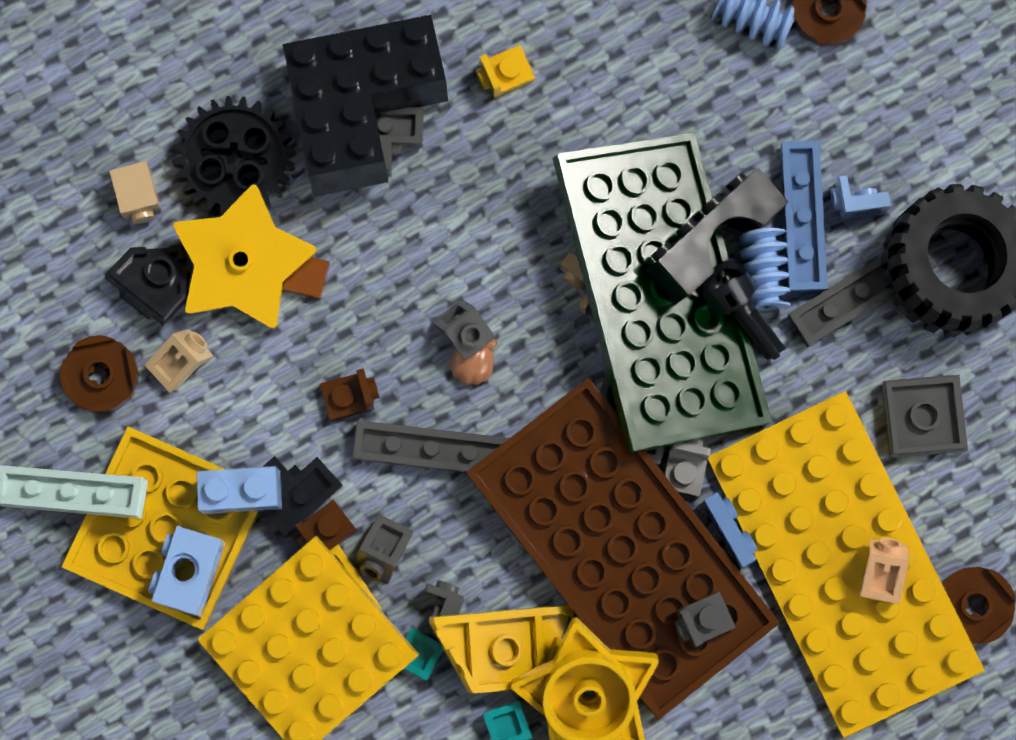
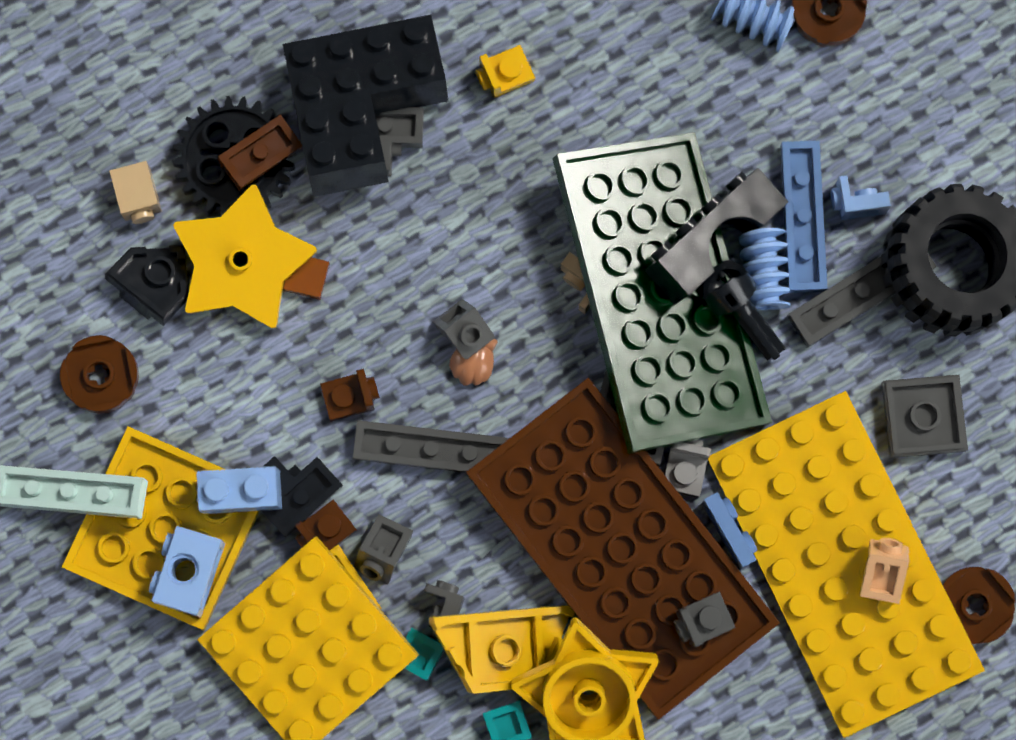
tan bracket [144,329,213,393] -> none
none -> reddish brown plate [217,115,303,191]

